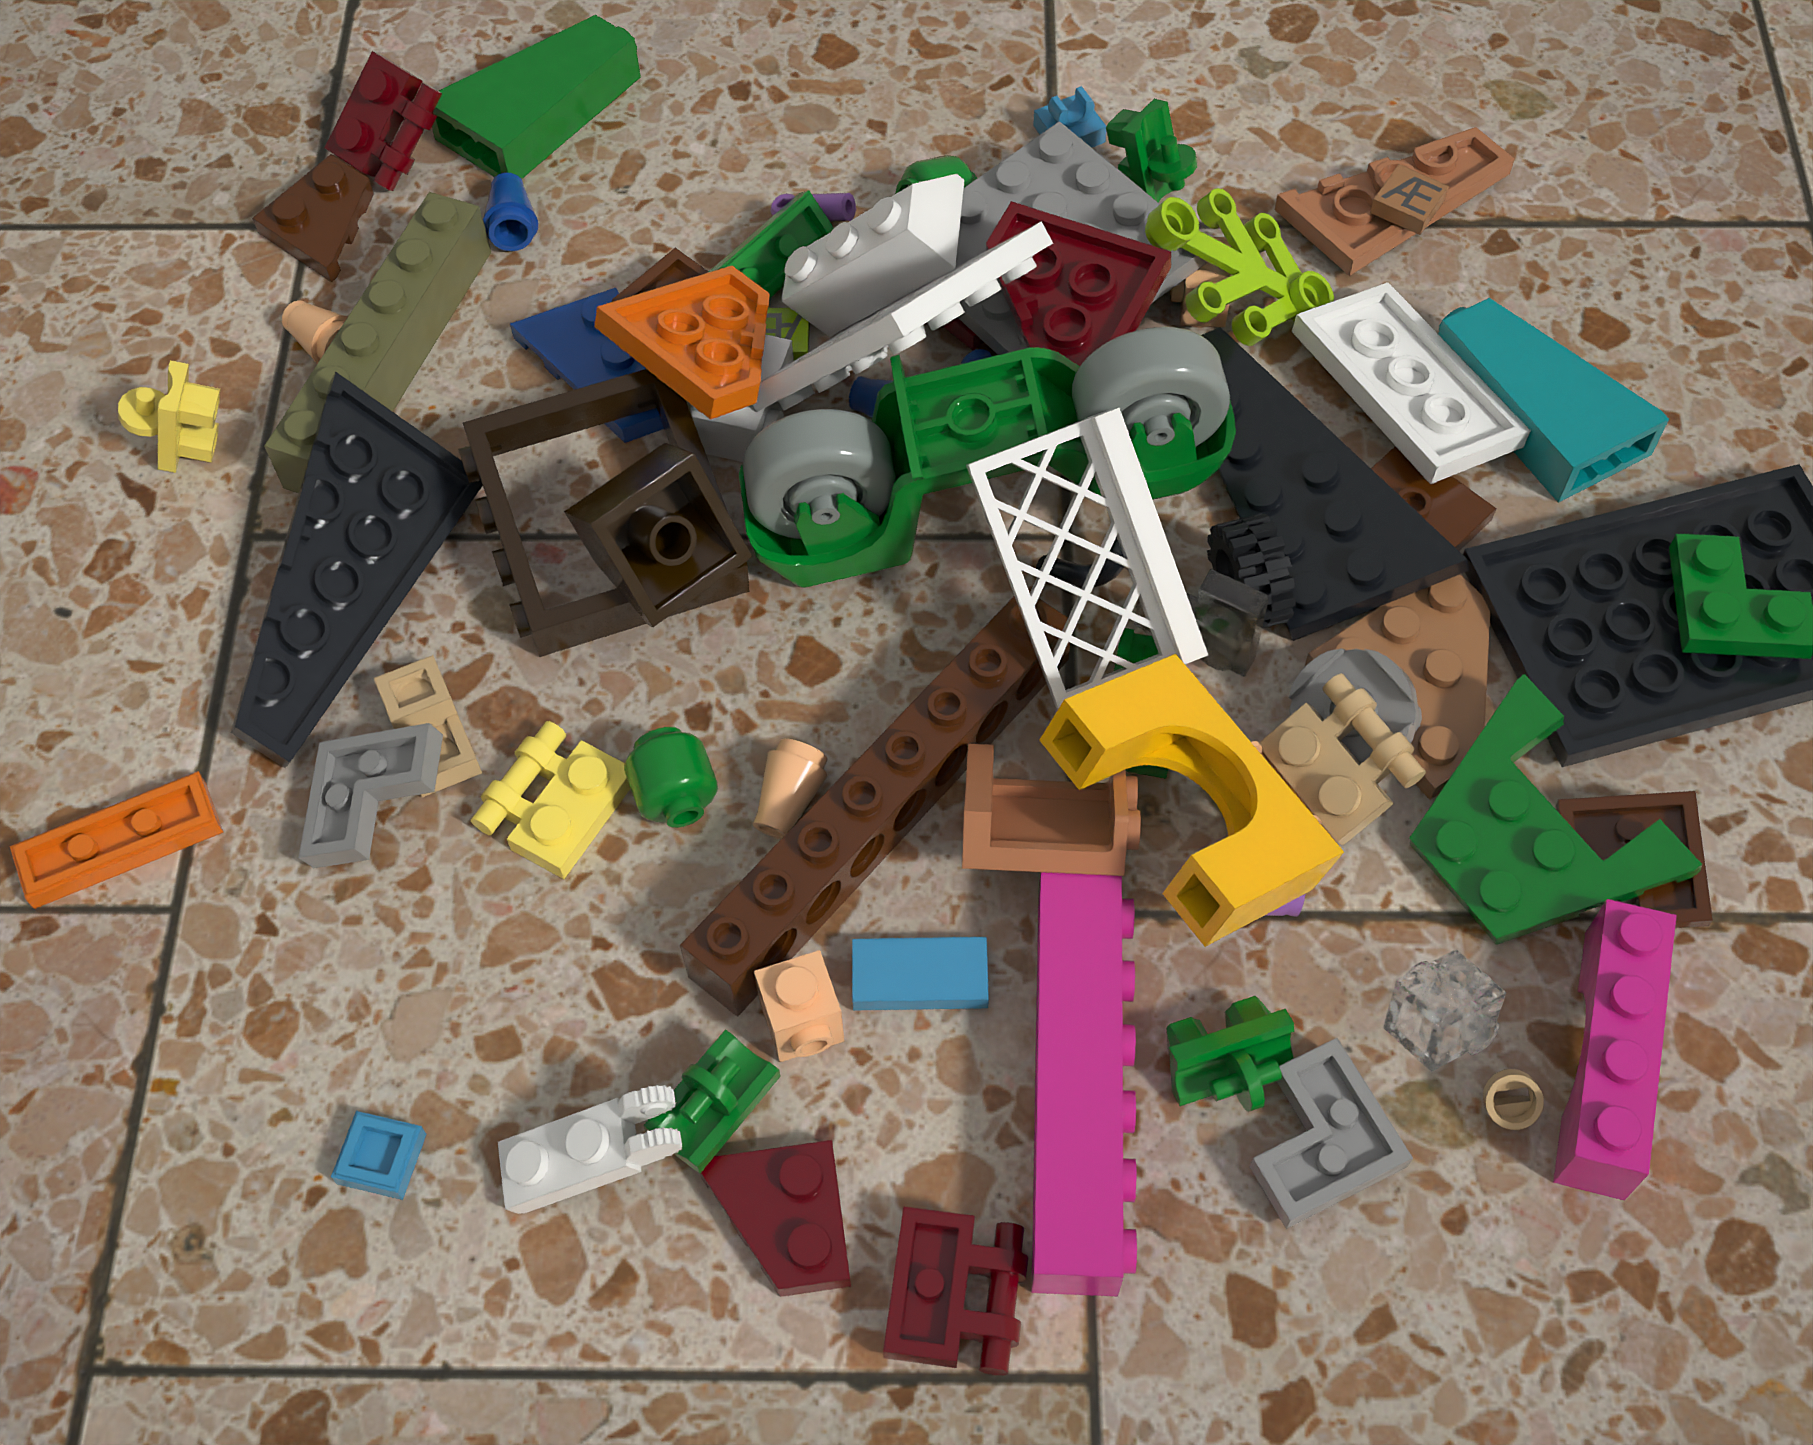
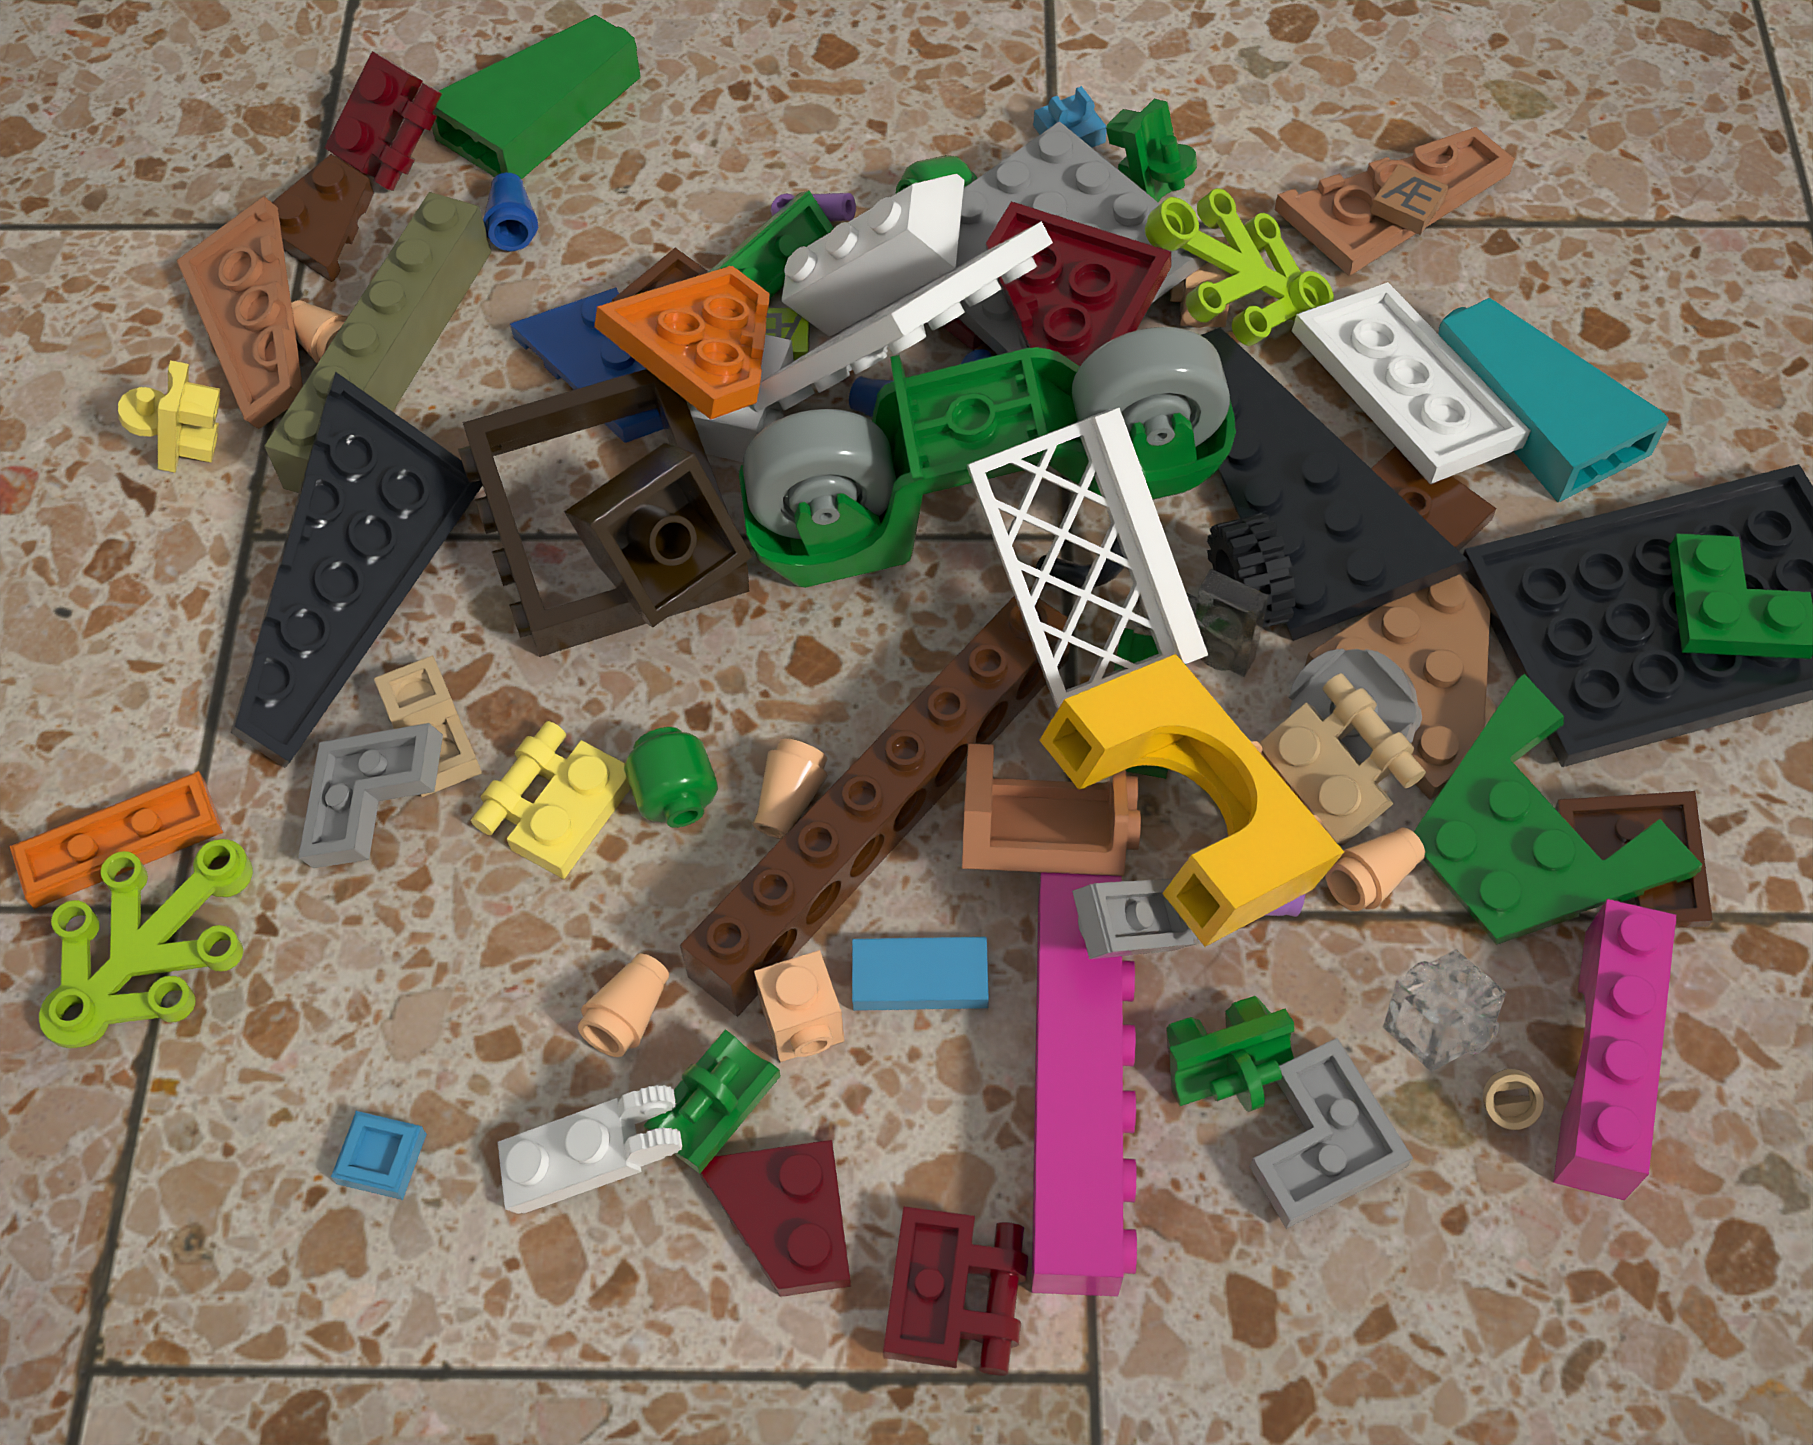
none -> lime plant [39,839,253,1048]
none -> nougat wing [177,196,303,429]
none -> light nougat cone [578,953,669,1057]
none -> light grey hinge [1072,879,1202,959]
none -> light nougat cone [1326,827,1425,911]

